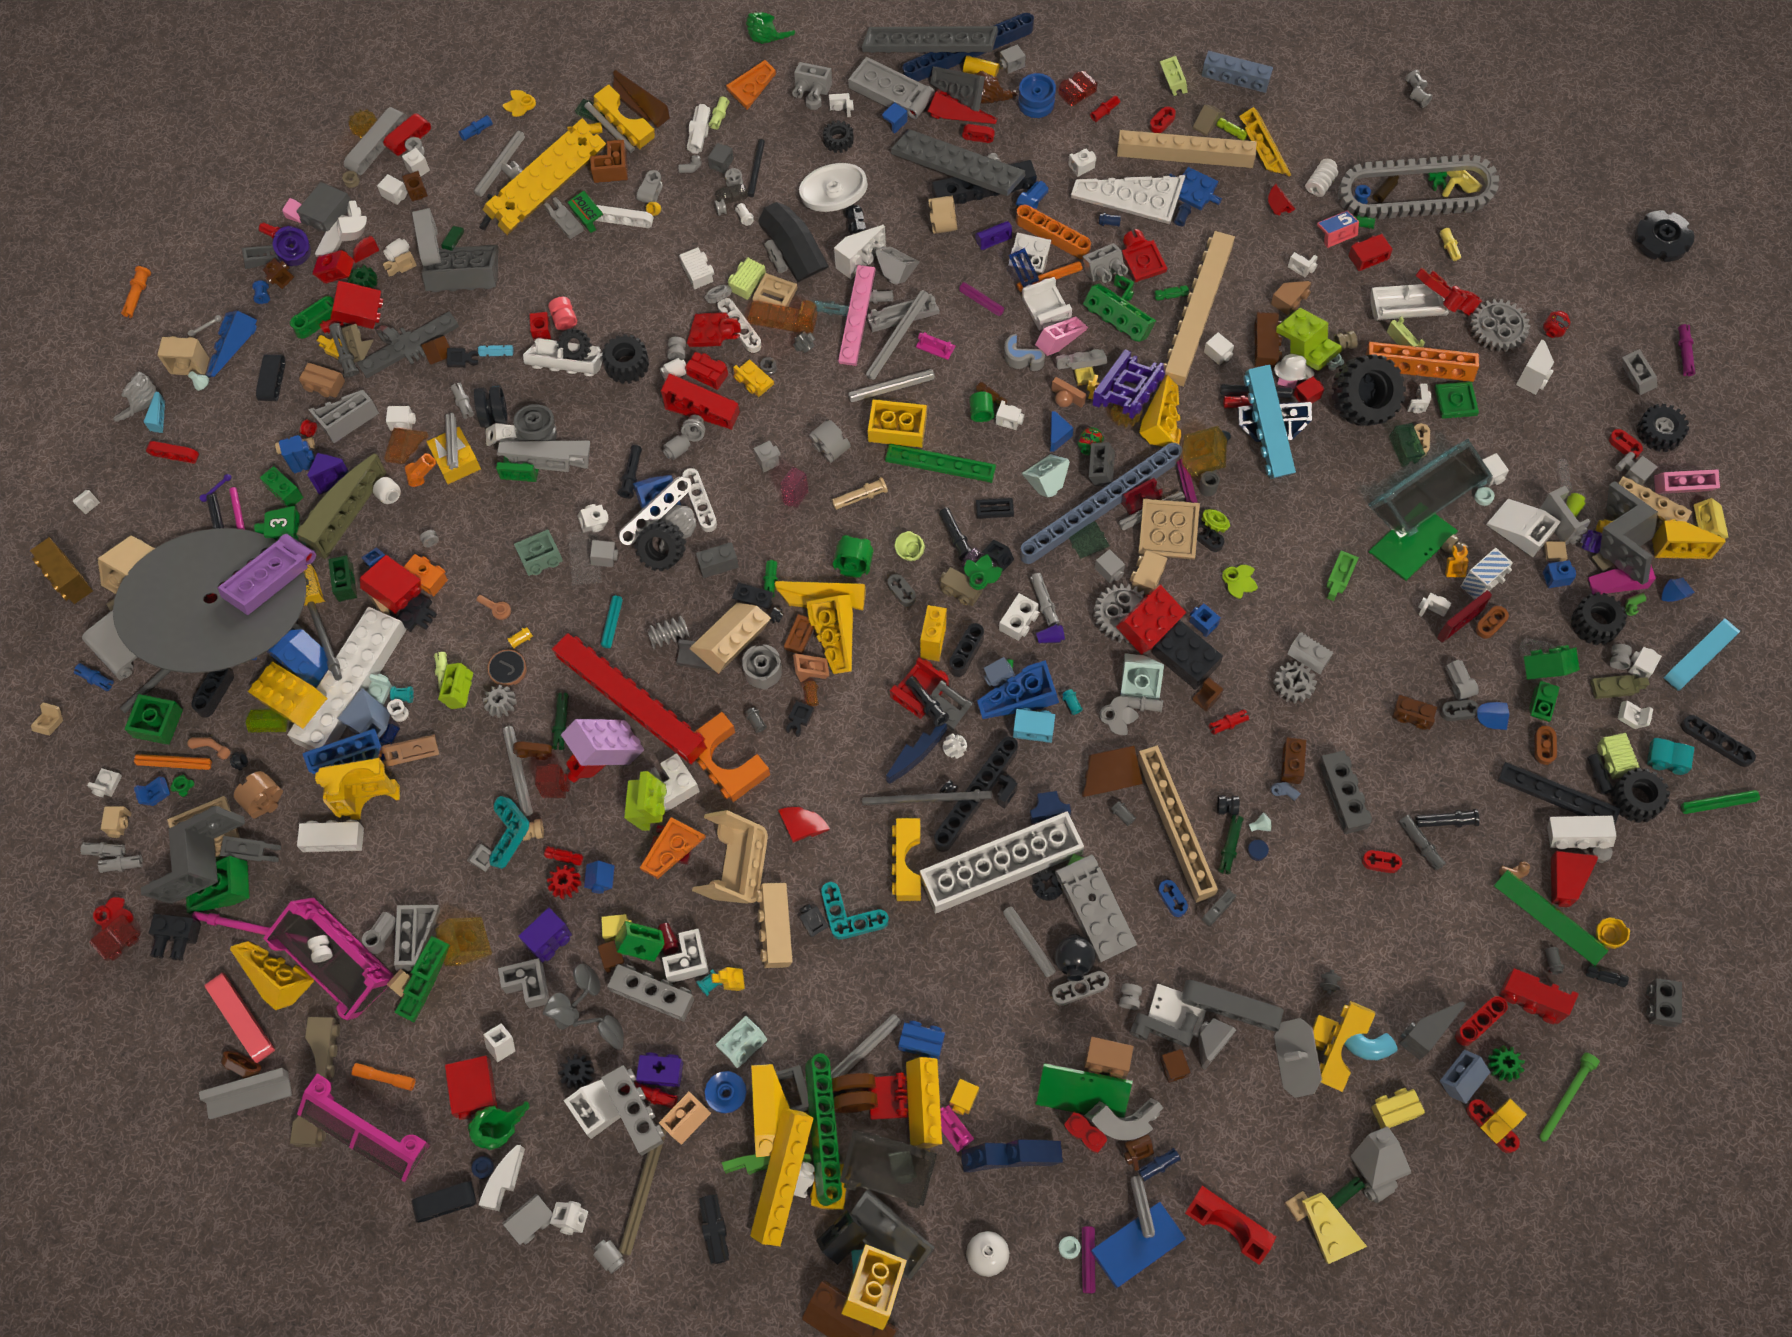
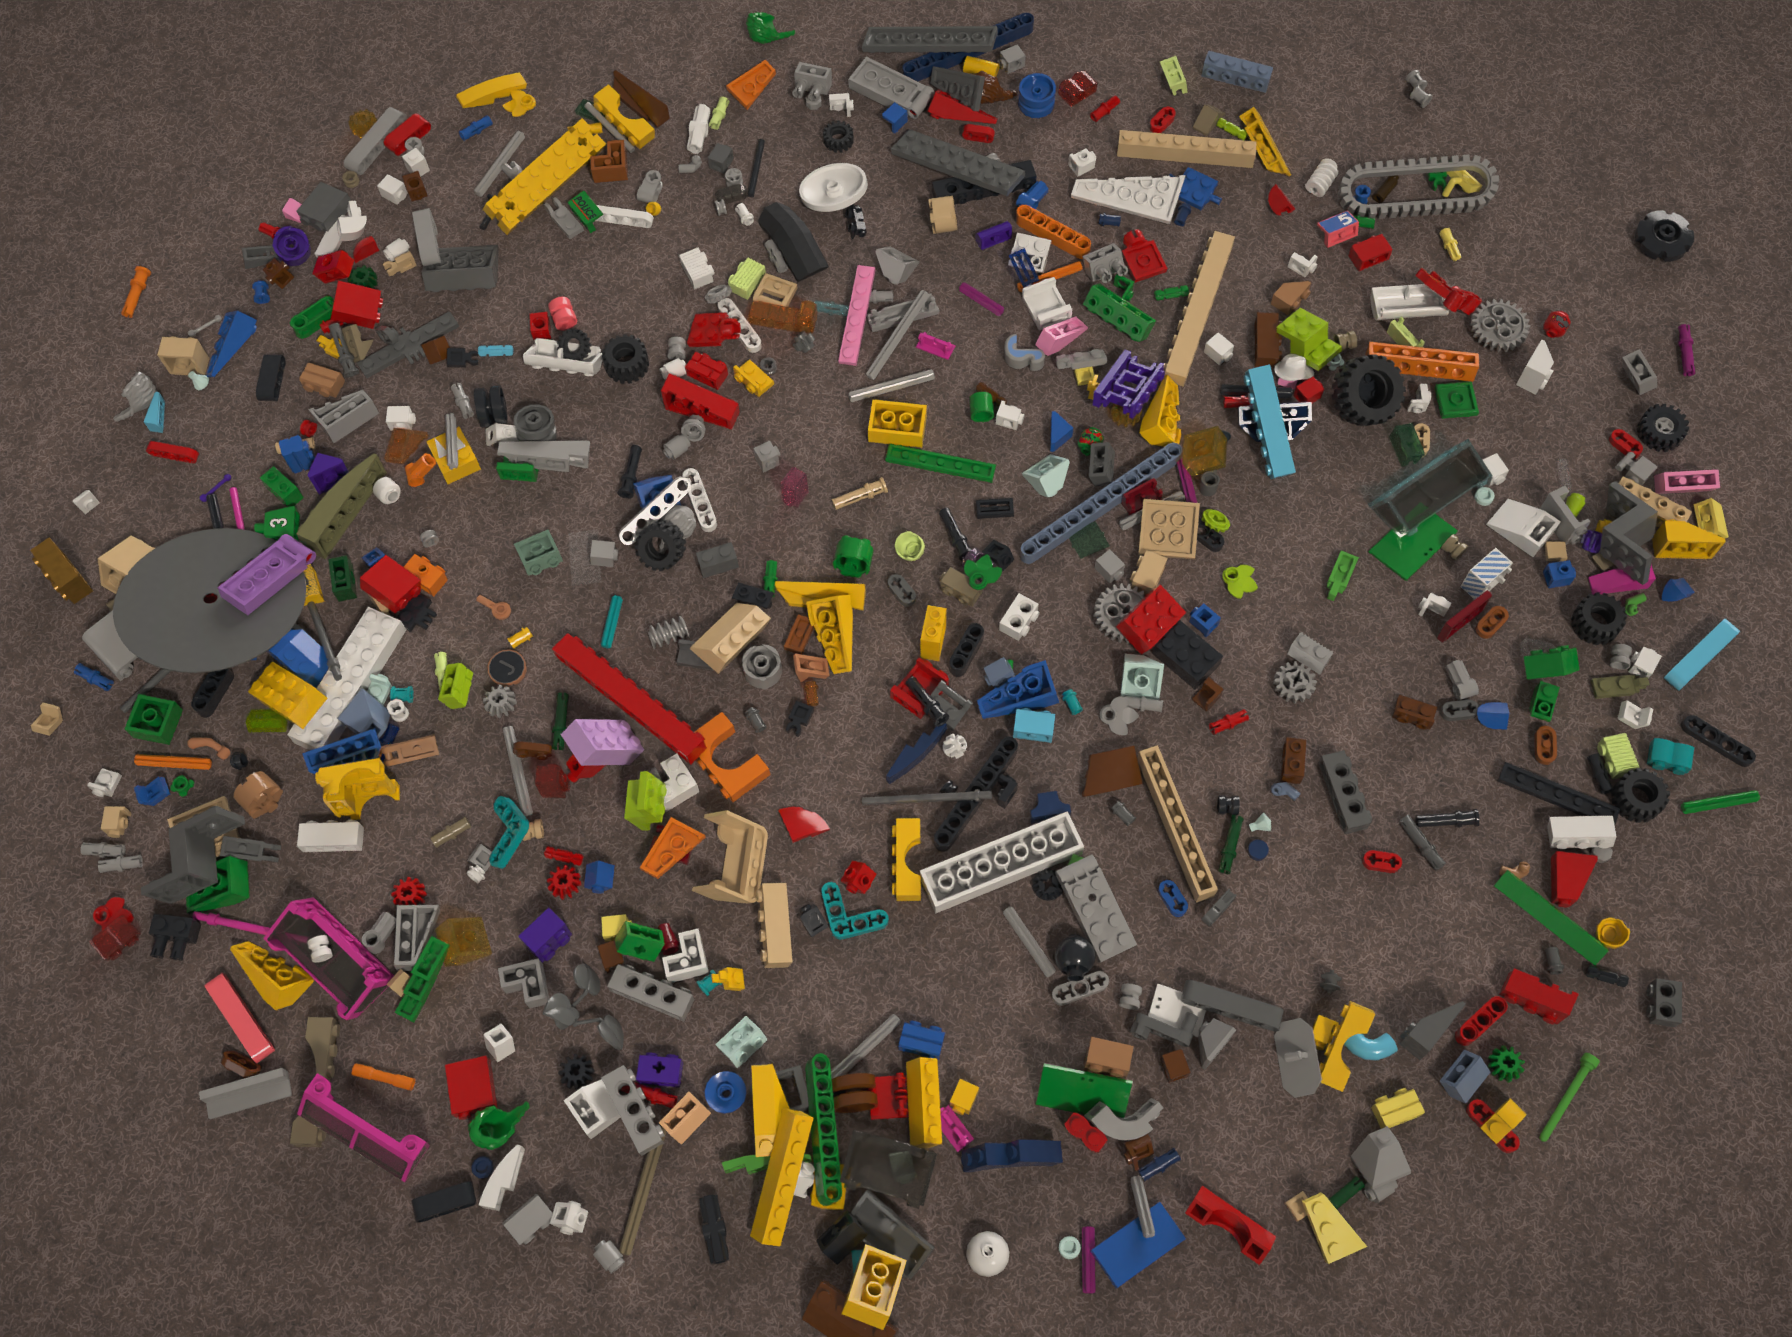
dark green piece [441,226,464,251] -> none
white brick [577,504,608,533] -> none
black plate [769,606,784,624] -> none
light grey brick [809,419,851,463] -> none
white slope [834,225,886,279] -> none
light grey pin [1030,573,1060,627] -> none
dark purple cone [1036,624,1065,644] -> none
nougat tile [1051,377,1086,408] -> none
light orange plate [1445,545,1469,577] -> none
none -> red gear [391,877,427,905]
none -> dark tan pin [430,817,472,848]
none -> yellow slope [456,72,527,108]
none -> white plate [467,865,485,883]
none -> red brick [840,861,877,894]

